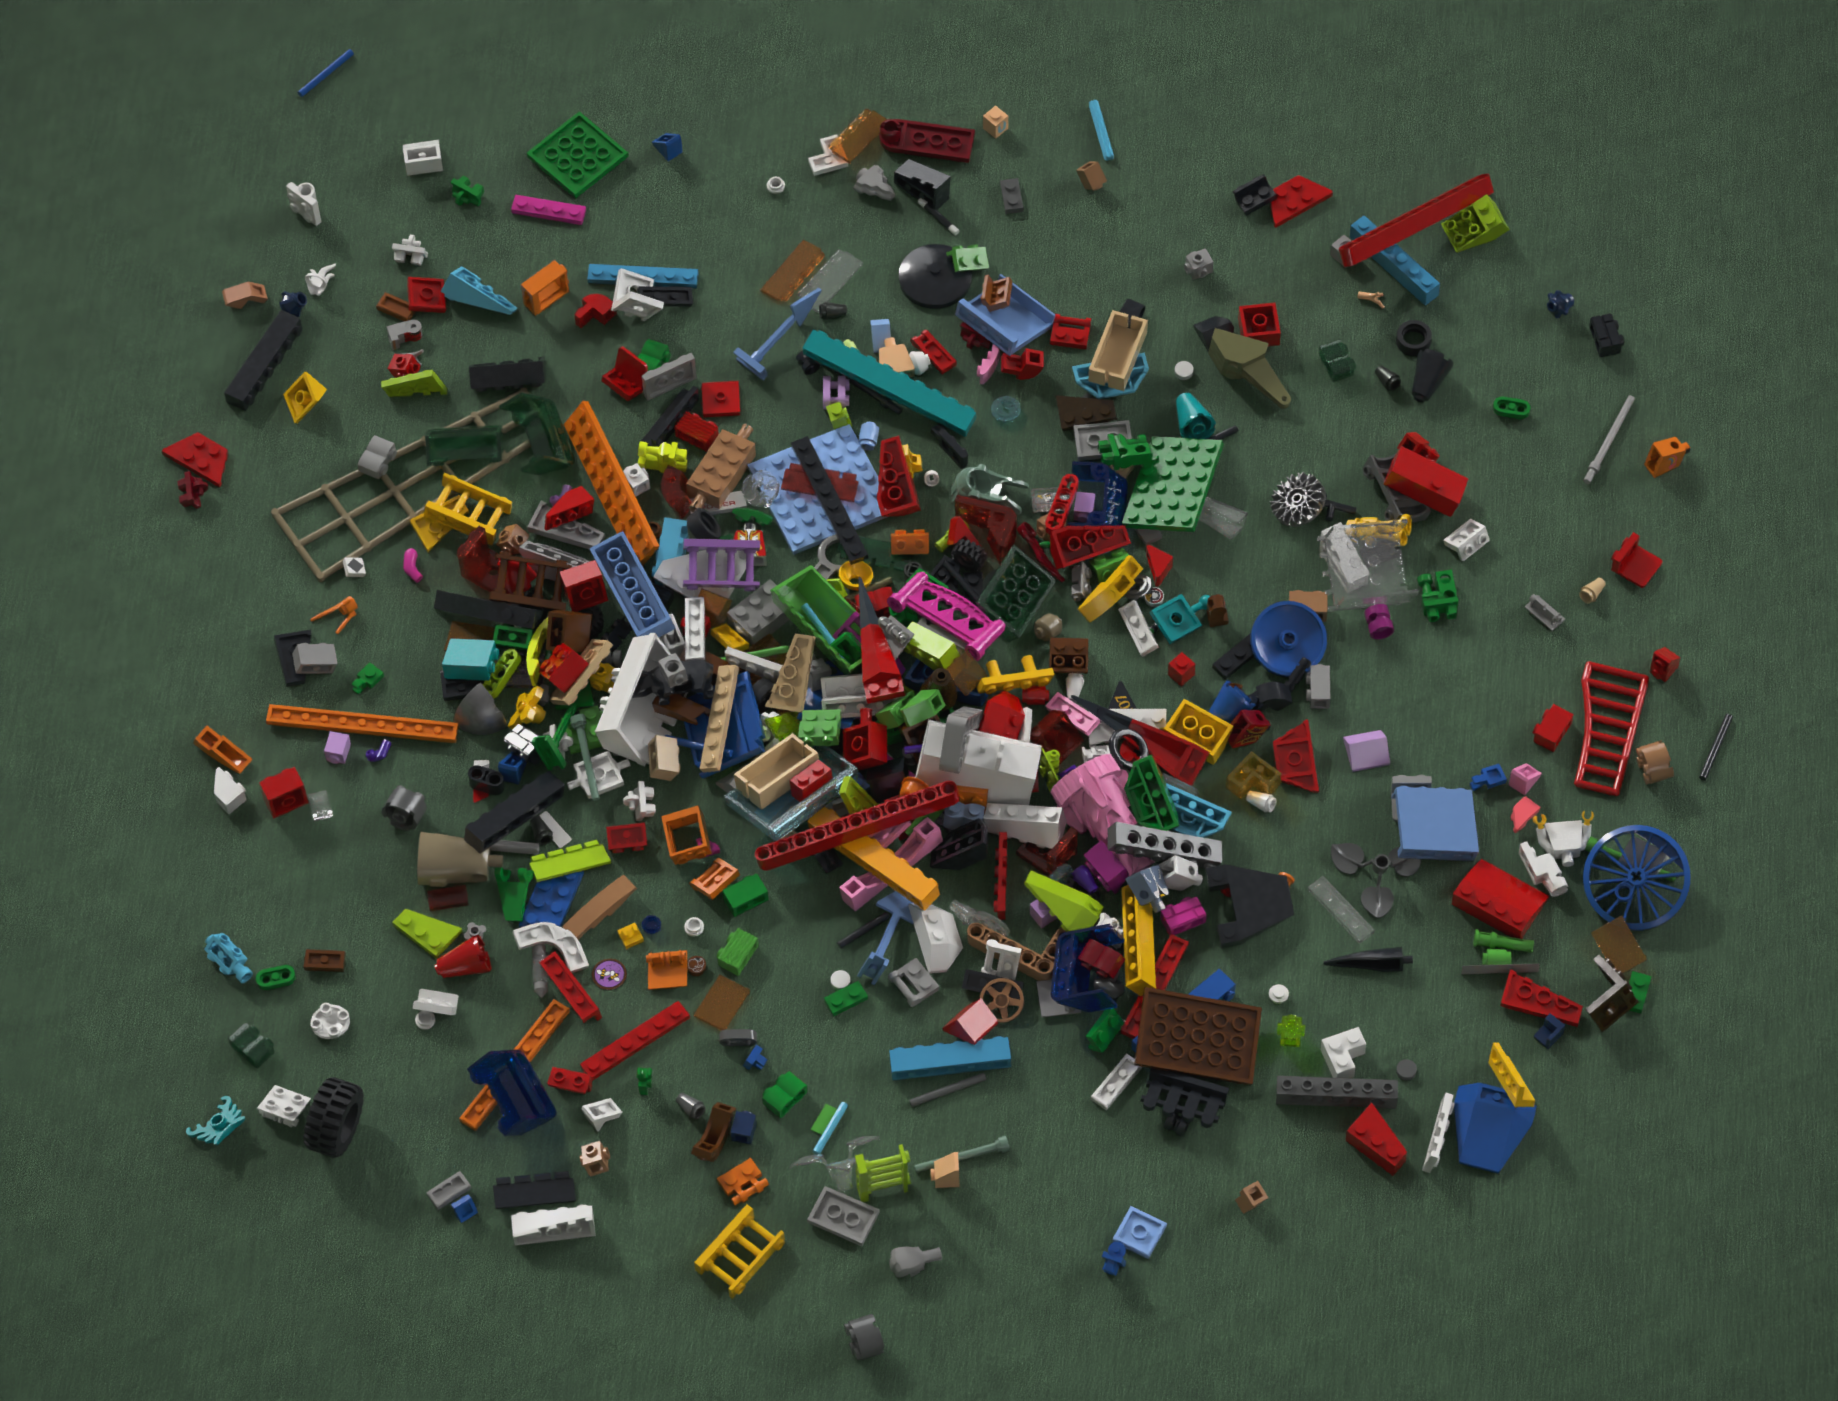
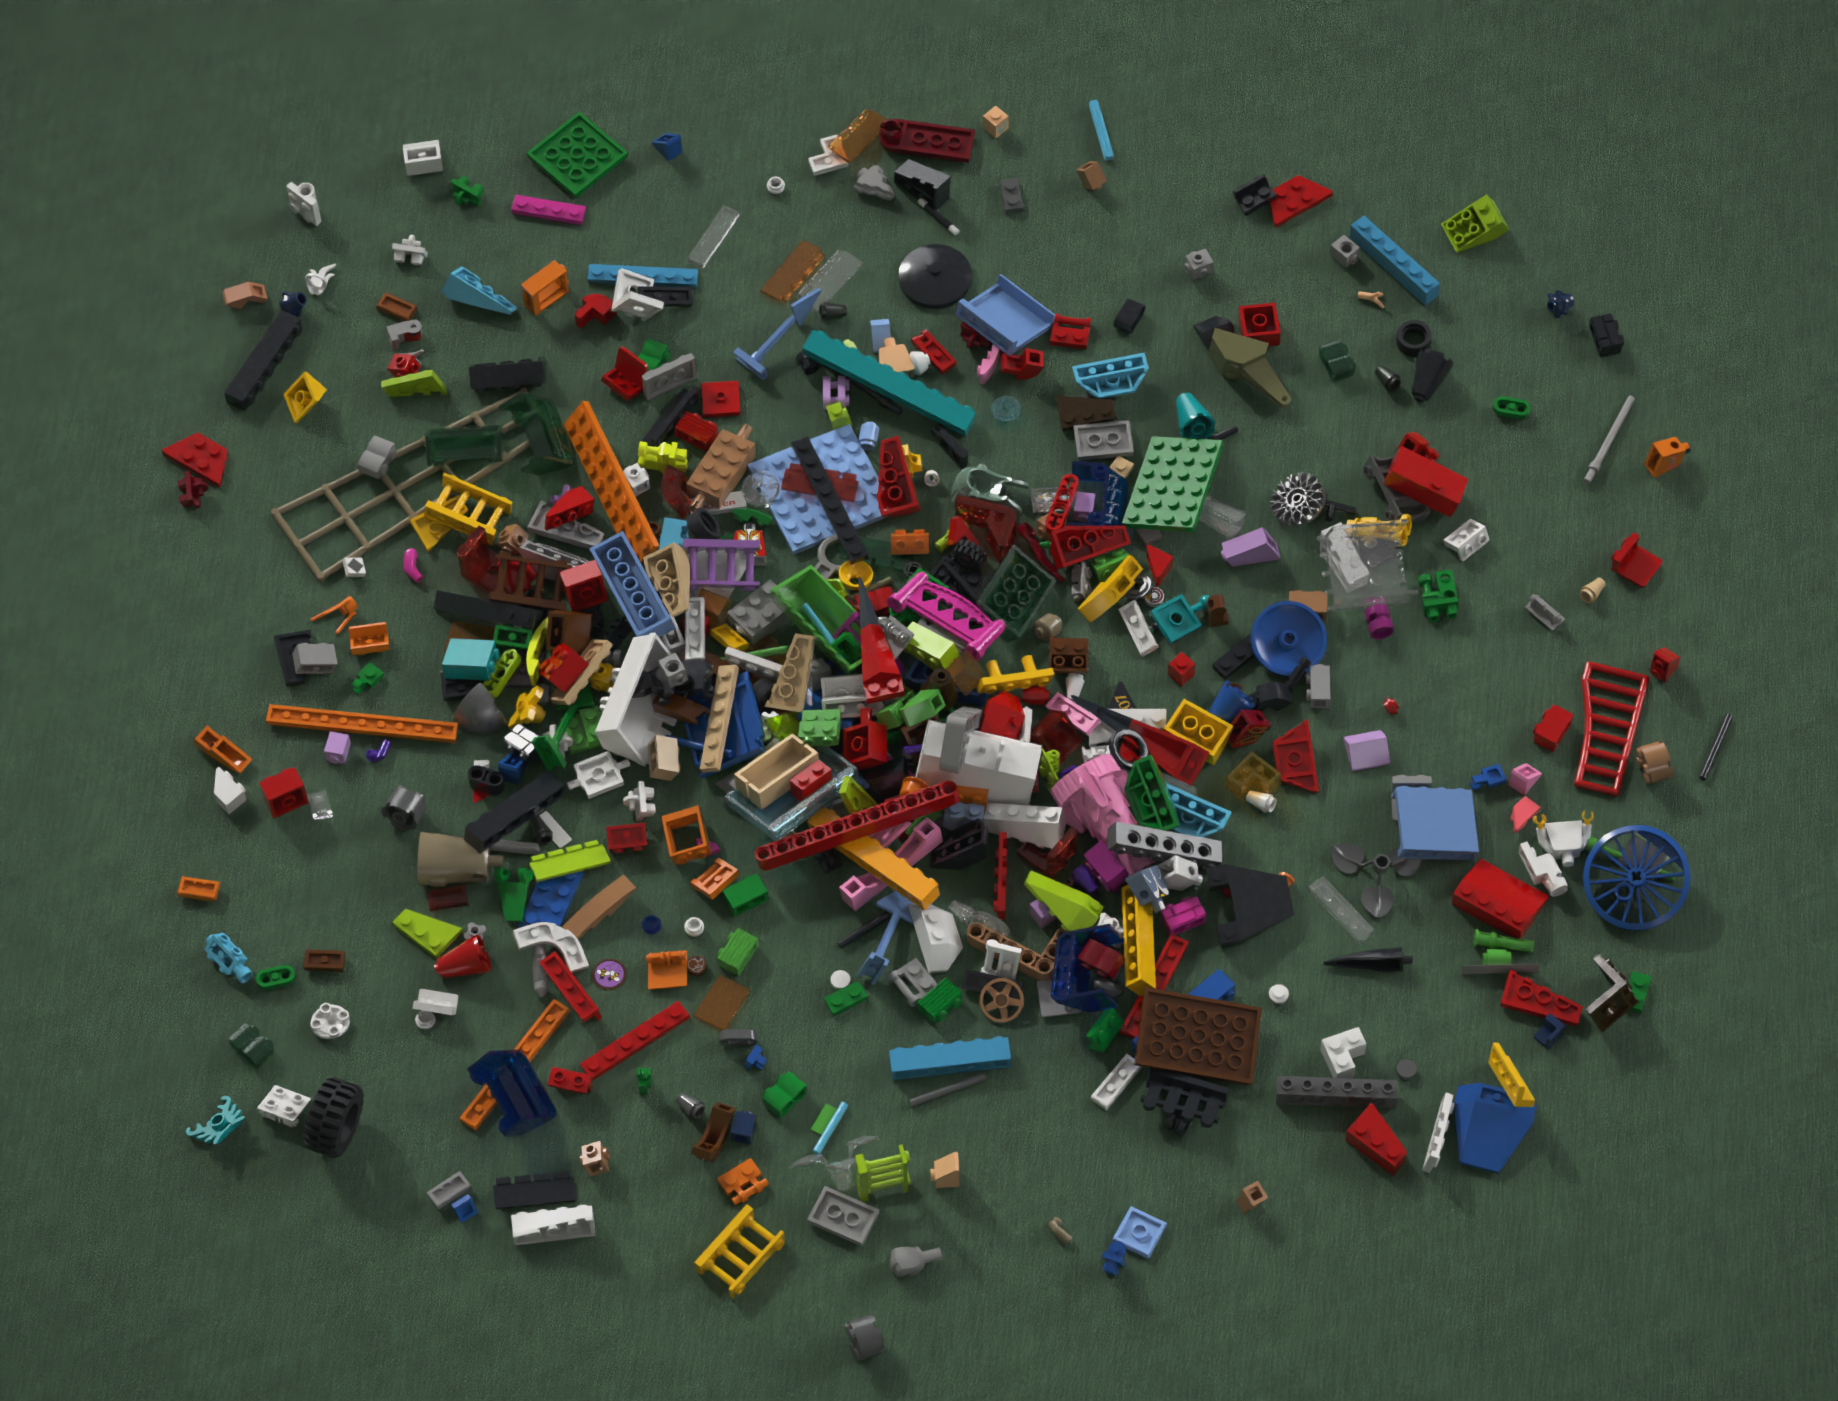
blue bar [297,49,354,97] -> none
red plate [407,277,446,313] -> none
sand green piece [570,714,600,801] -> none
white slope [581,1098,622,1132] -> none
yellow tile [617,923,644,949] -> none
sand green piece [914,1135,1010,1173] -> none
slope [943,998,998,1045] -> none
bright green bracket [946,244,989,272] -> none
dark orange bracket [981,274,1013,312] -> none
clear light blue gear [1049,864,1073,885] -> none
tan piece [1089,310,1148,391] -> none
green hips [1098,434,1151,470] -> none
white tile [1175,361,1193,380] -> none
clear neon green brick [1277,1014,1305,1047] -> none
red beam [1338,174,1494,267] -> none
clear orange piece [1591,915,1647,974] -> none
none -> orange plate [177,876,221,902]
none -> orange bracket [349,622,390,655]
none -> tan wedge [643,543,690,617]
none -> clear tile [687,205,740,268]
none -> green brick [917,977,962,1024]
none -> dark tan arm [1048,1217,1072,1245]
none -> lavender slope [1221,527,1281,567]
none -> red plate [1382,697,1399,716]

